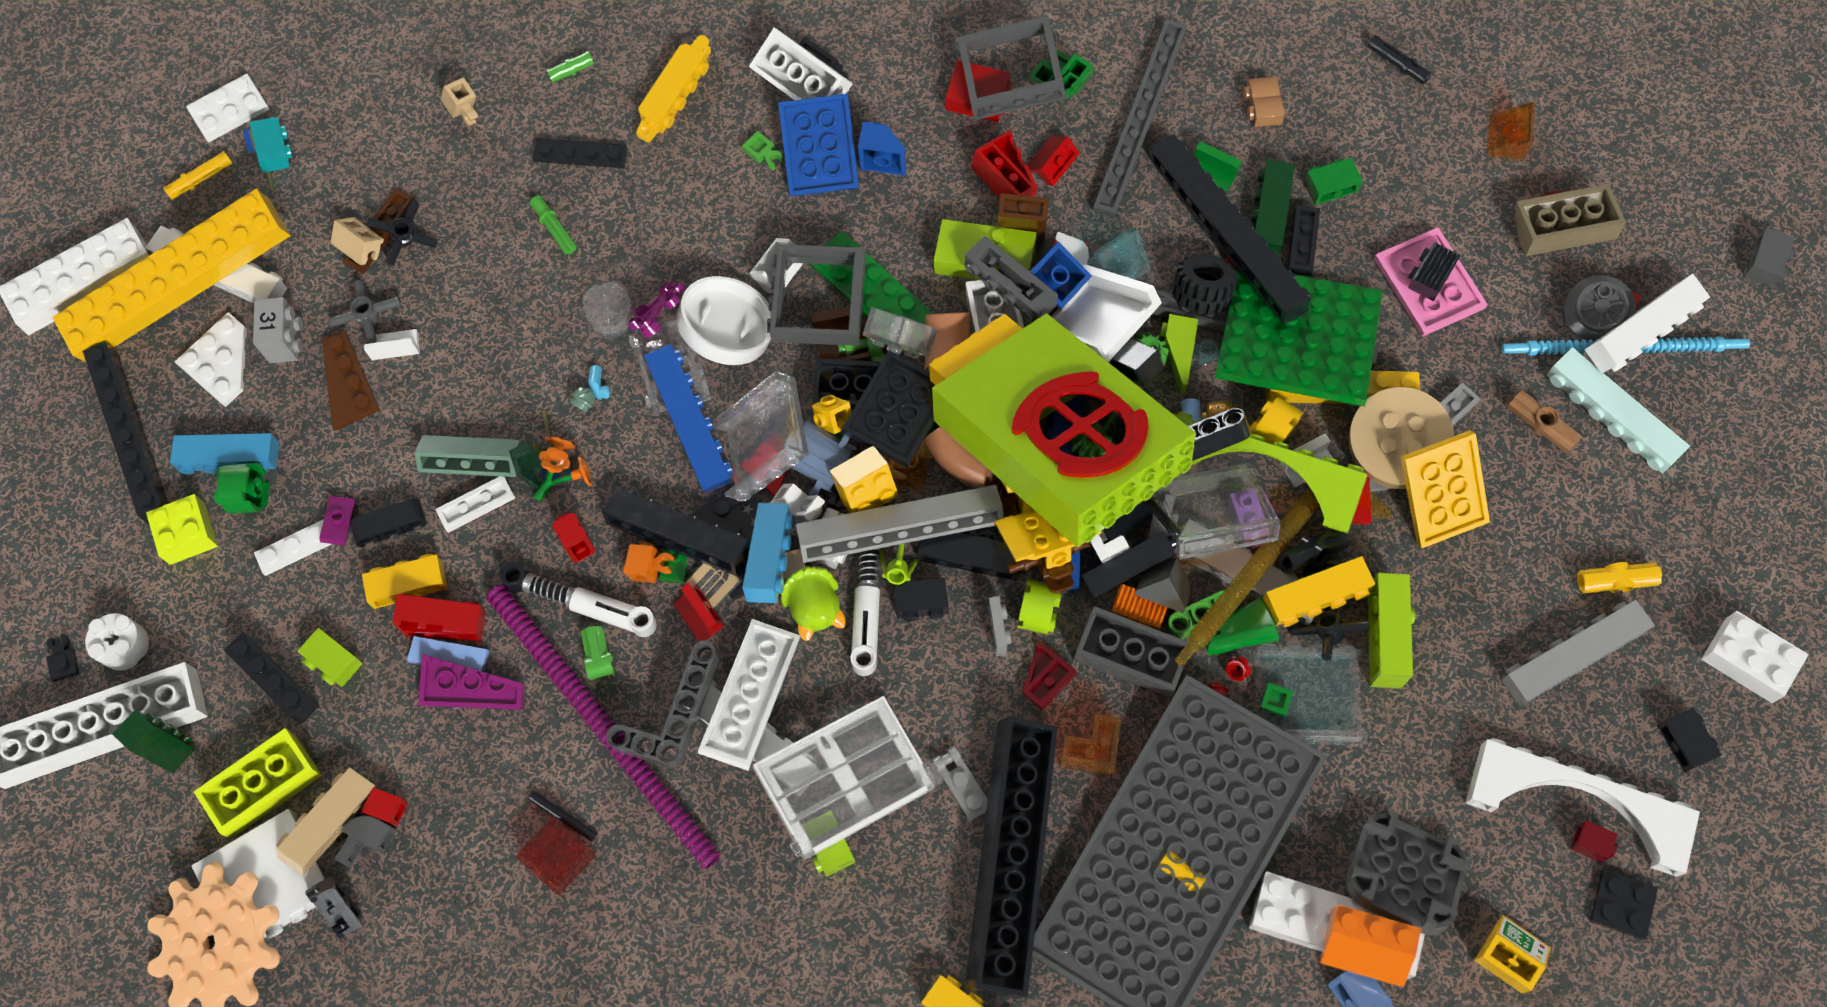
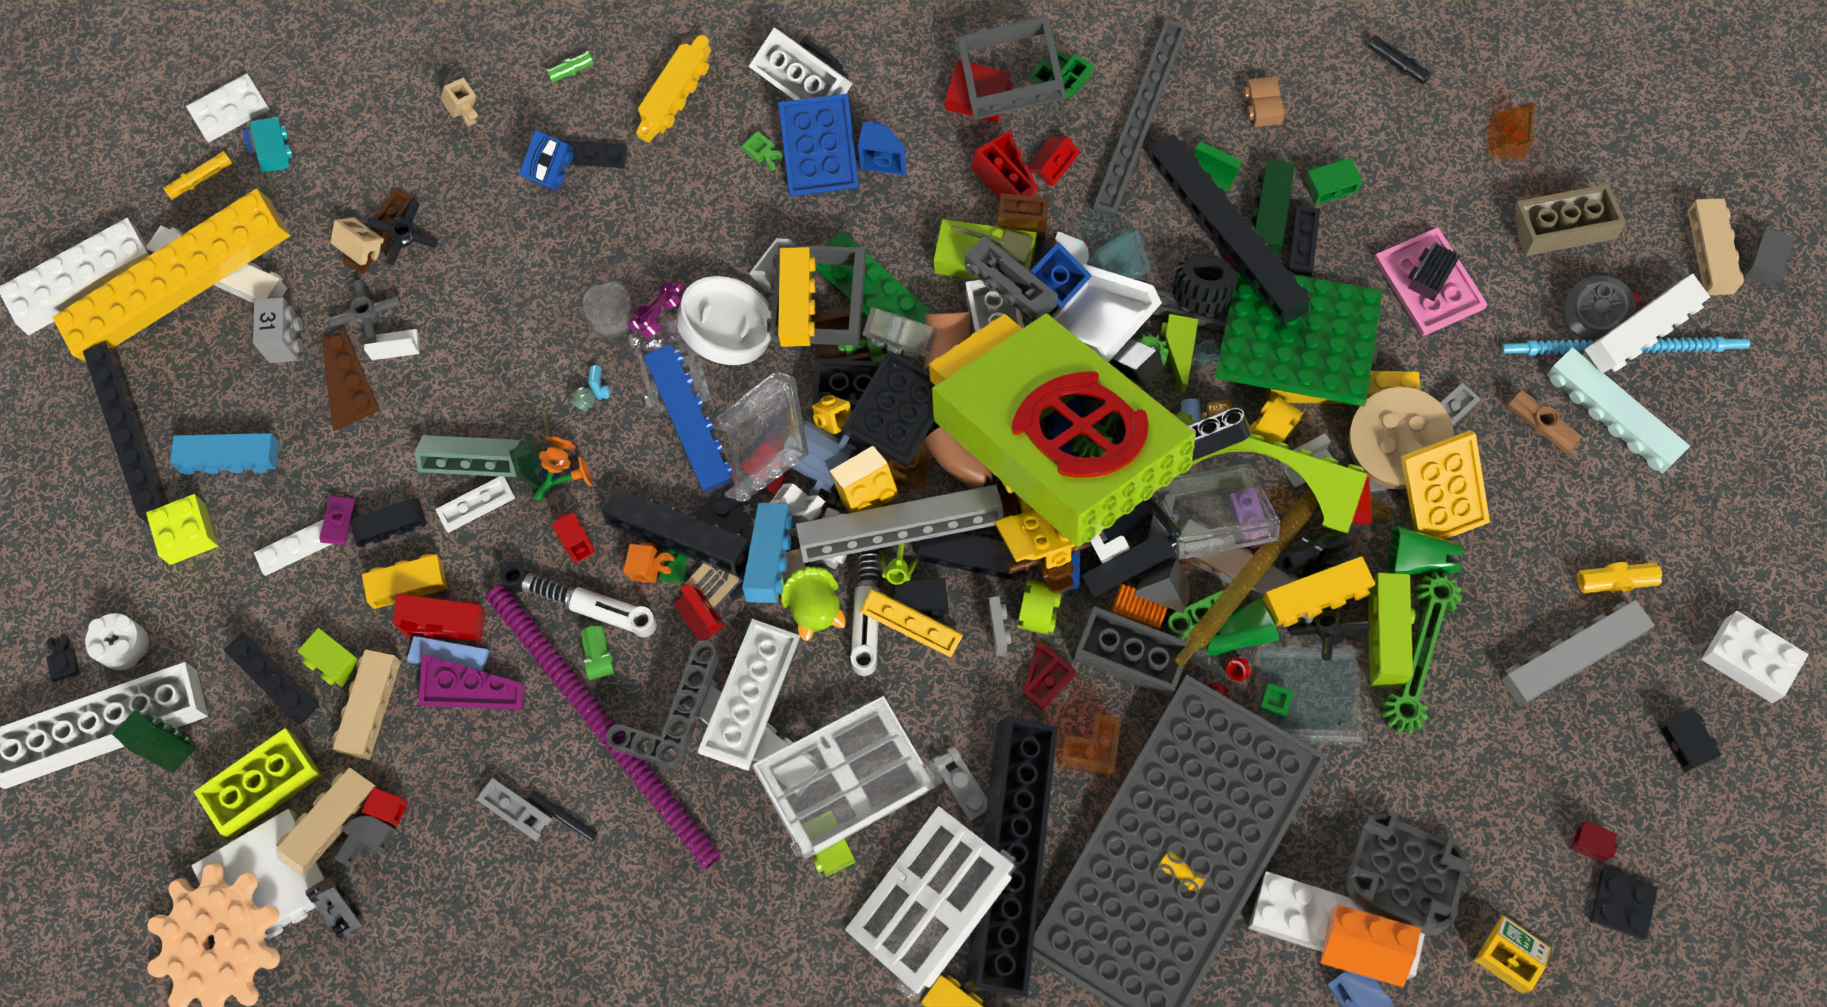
white plate [175,312,247,407] -> none
green brick [214,463,270,514] -> none
clear red brick [515,816,596,896] -> none
bright green axle [529,195,577,255] -> none
white arch [1466,738,1700,877] -> none
none -> tan brick [332,649,401,760]
none -> light grey plate [476,778,552,842]
none -> blue slope [519,130,574,191]
none -> yellow brick [778,247,816,347]
none -> white door [845,806,1016,1003]
none -> yellow tile [859,588,963,657]
none -> olive piece [951,225,1033,264]
none -> bright green arm [1382,572,1462,734]
none -> green piece [1387,525,1464,575]
none -> tan brick [1688,199,1744,295]

